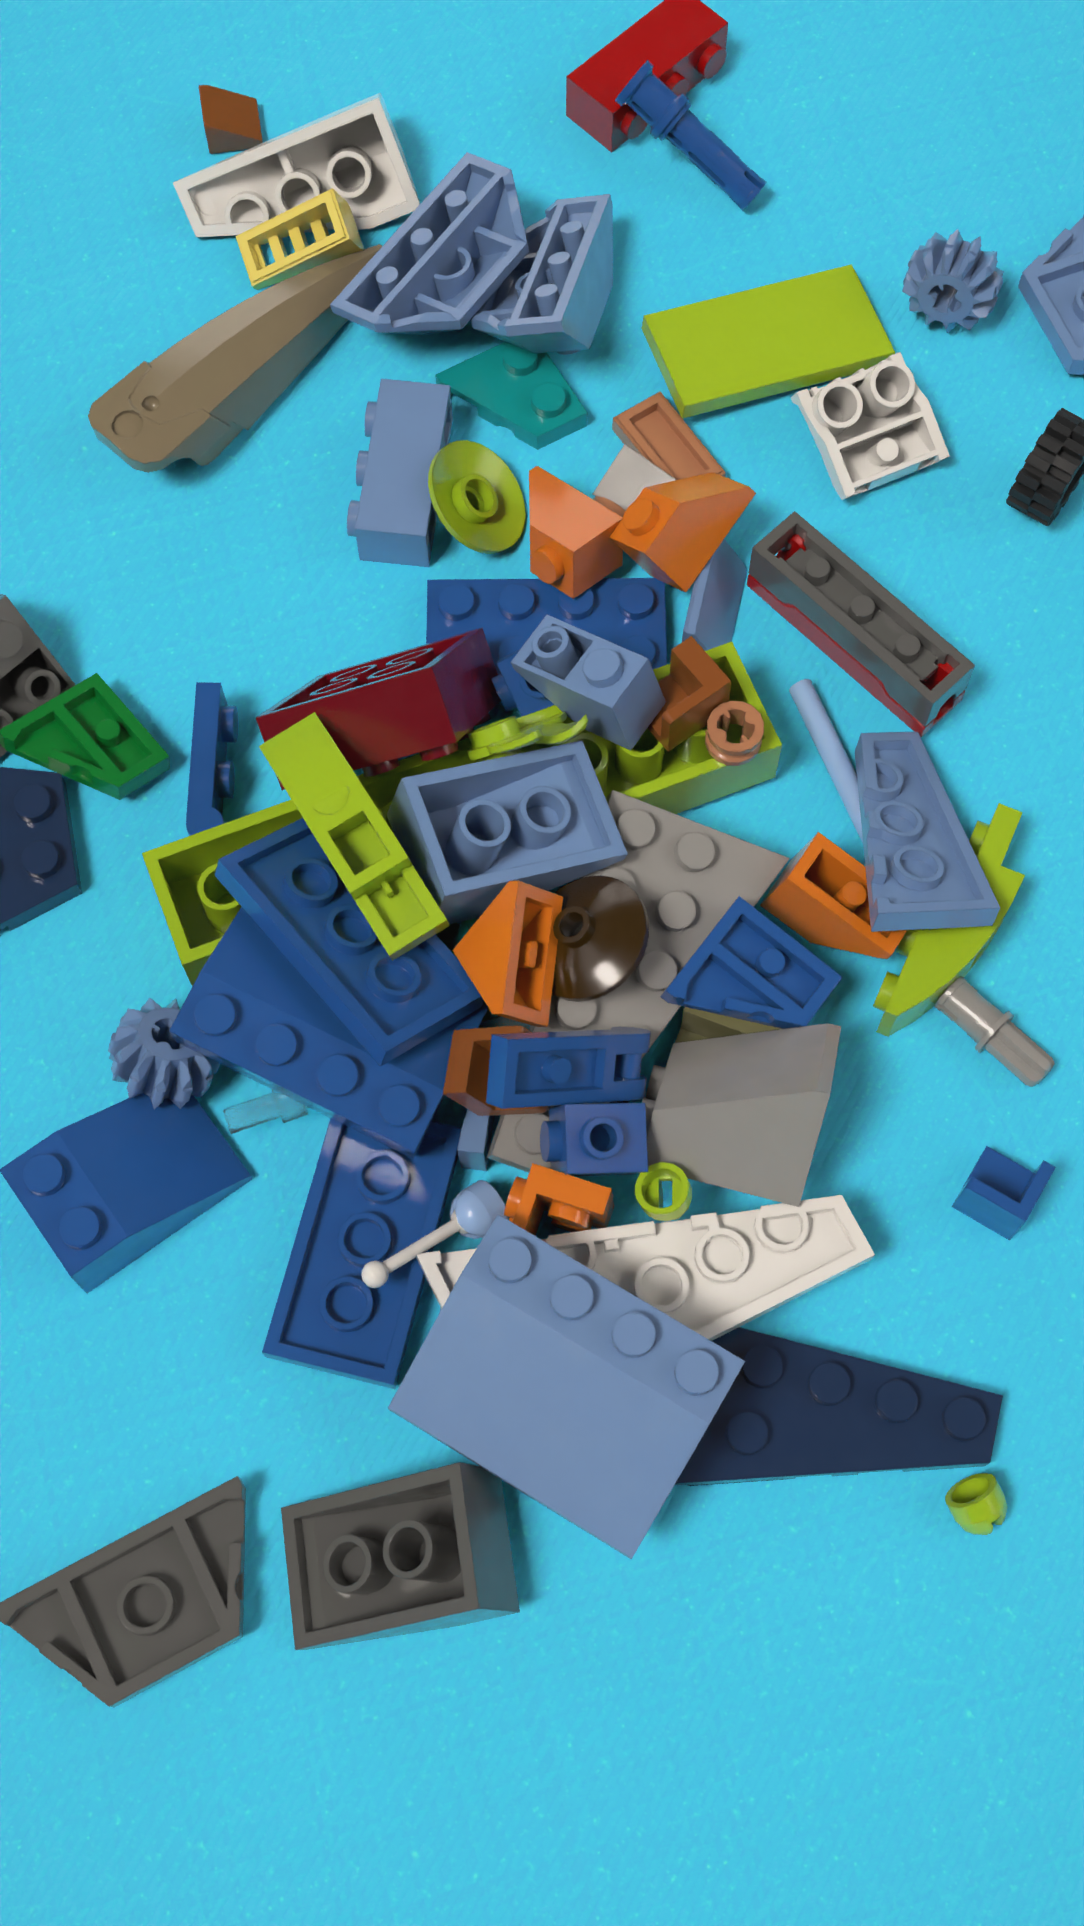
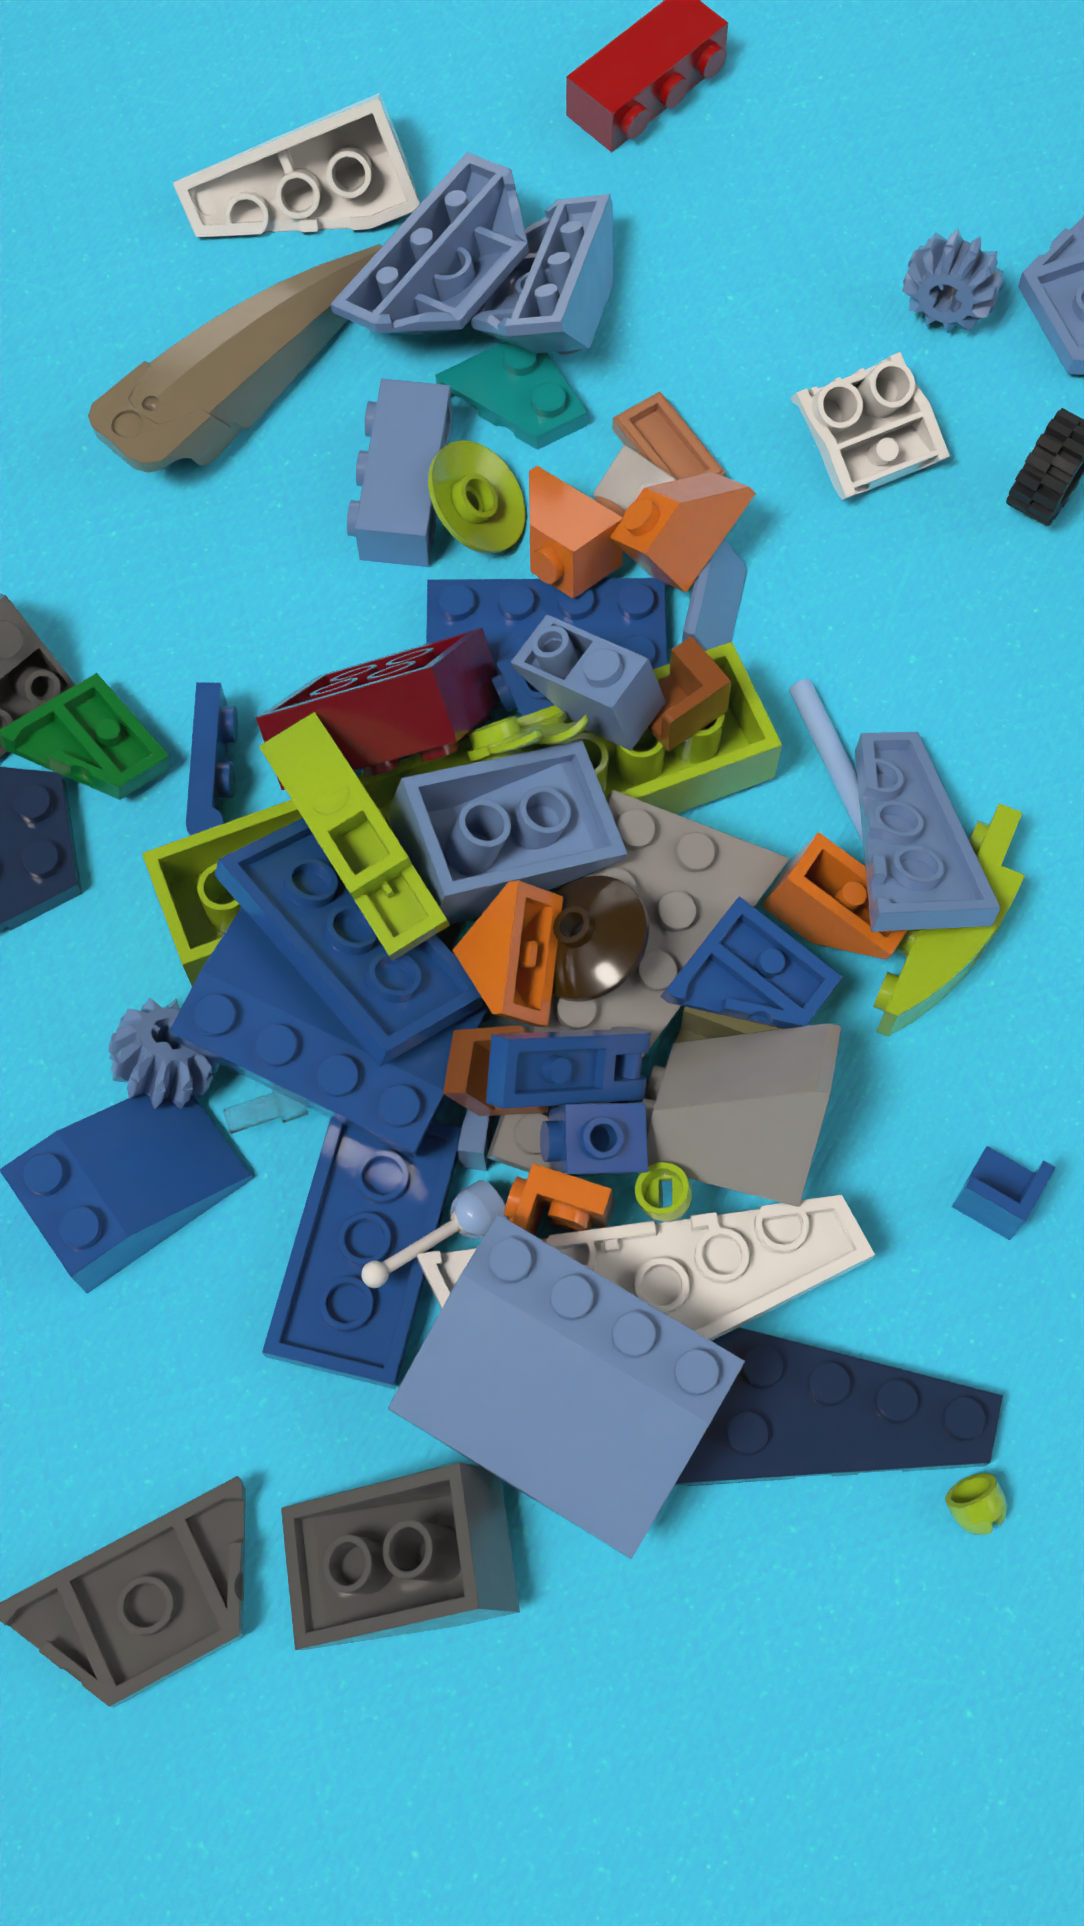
dark orange slope [199,85,263,154] -> none
light yellow slope [235,188,364,290] -> none
blue pin [615,60,767,211] -> none
lime tile [641,264,895,419] -> none
nougat bush [705,701,764,766] -> none
dark grey piece [746,511,975,737] -> none
light grey axle [934,976,1055,1087] -> none

